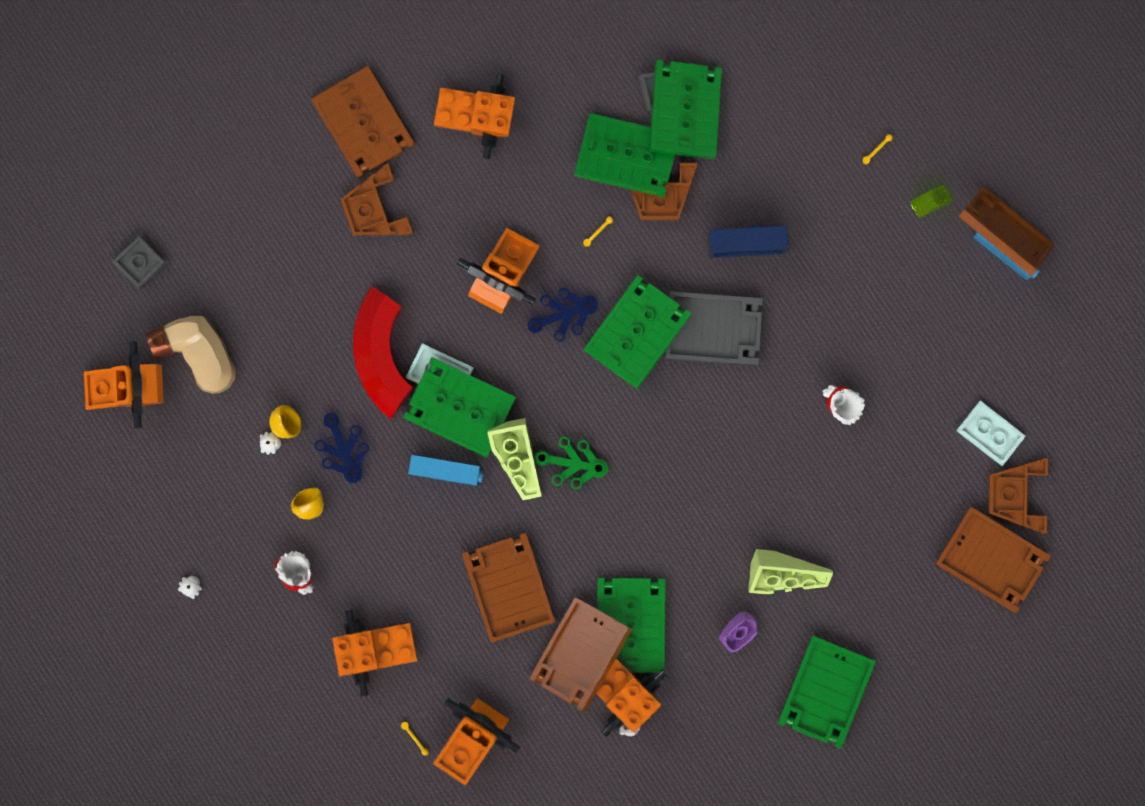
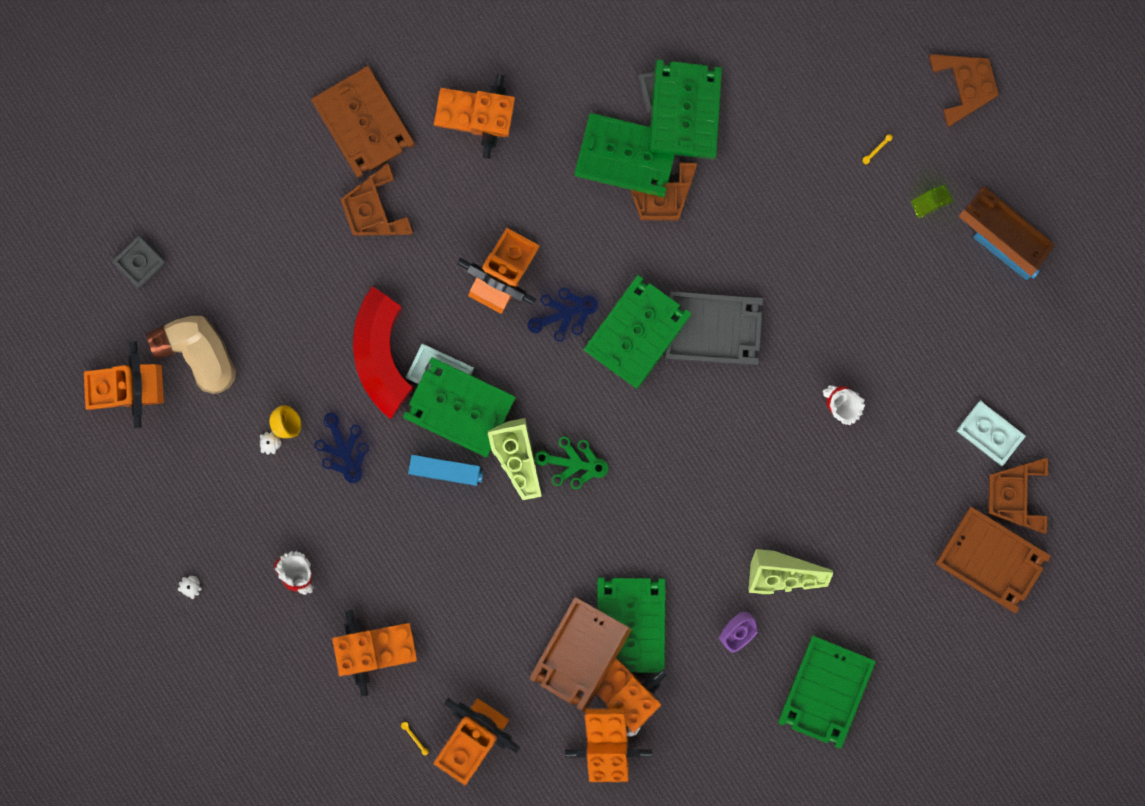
yellow hat [291,488,324,520] -> none
dark orange door [462,533,555,643] -> none
yellow hinge [583,216,613,247] -> none
dark blue brick [708,224,788,258] -> none
none -> orange piece [565,709,653,782]
none -> dark orange wing [929,55,999,127]

